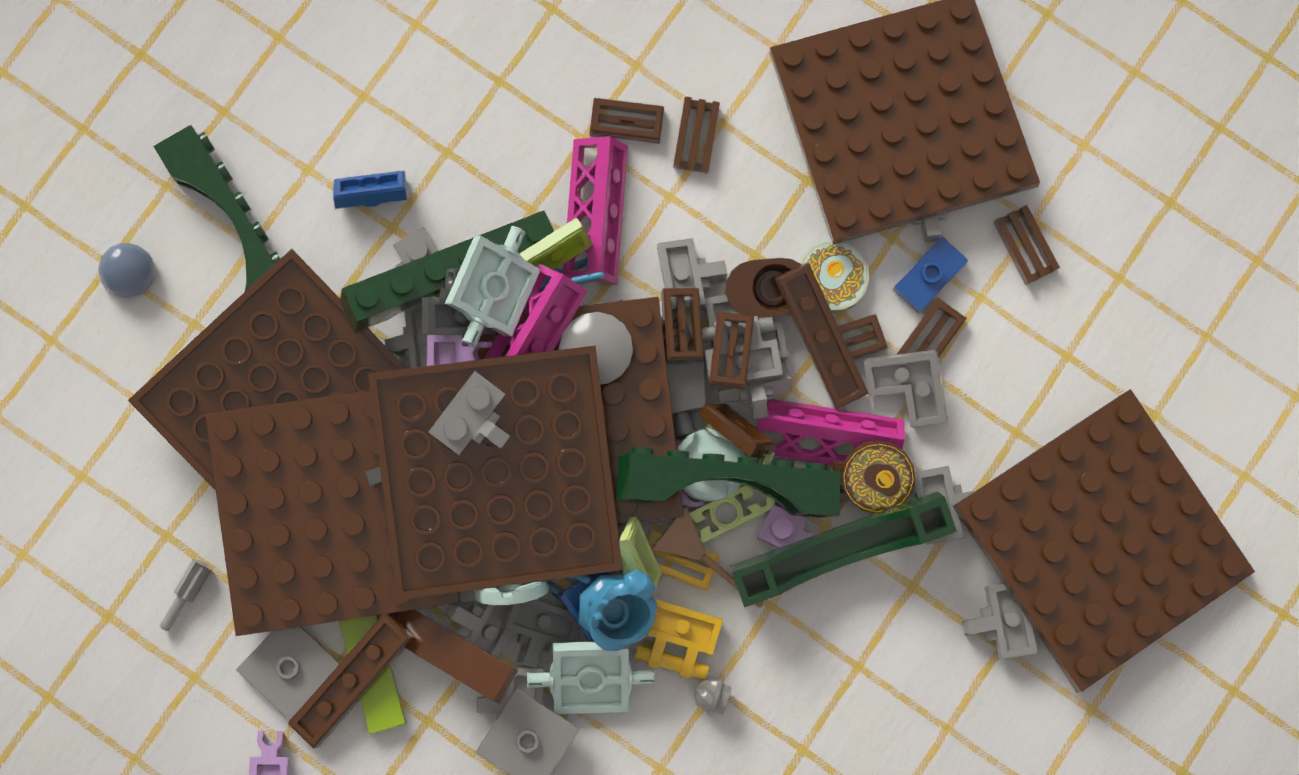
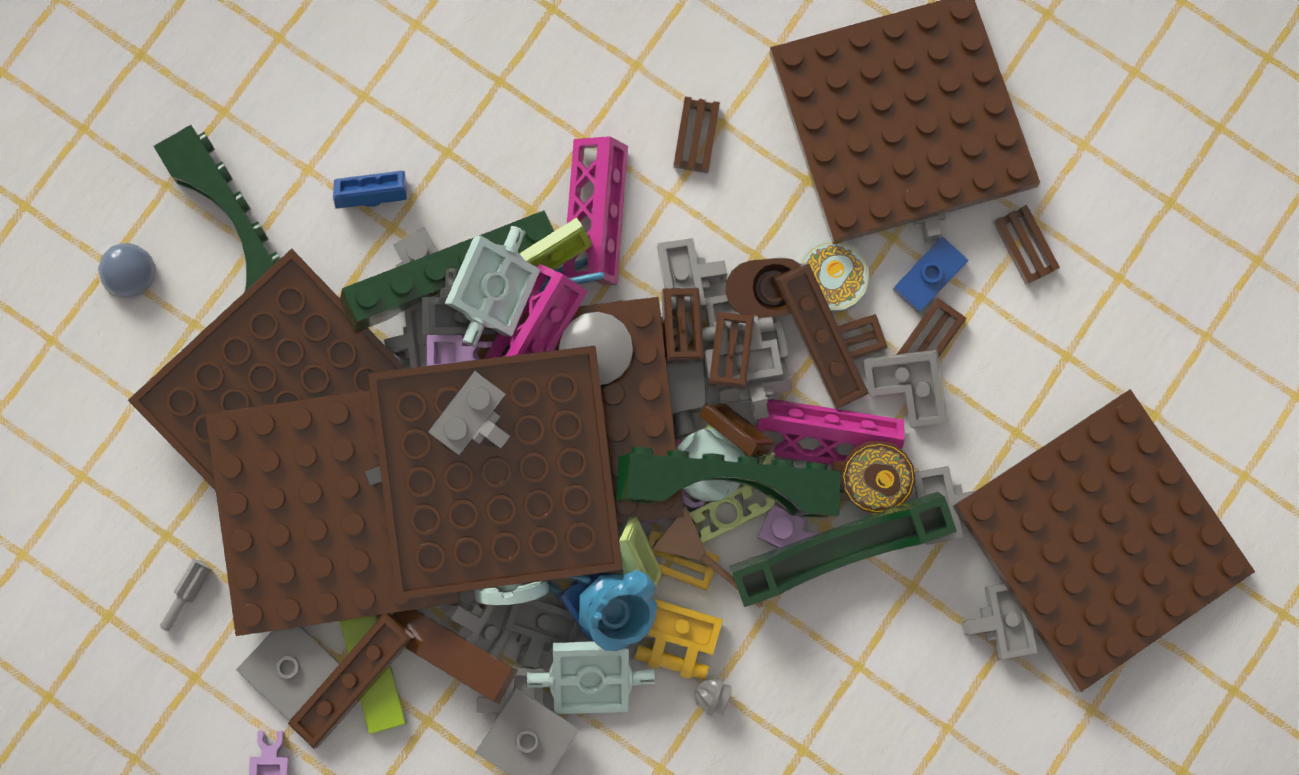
reddish brown tile [589,98,664,144] -> none

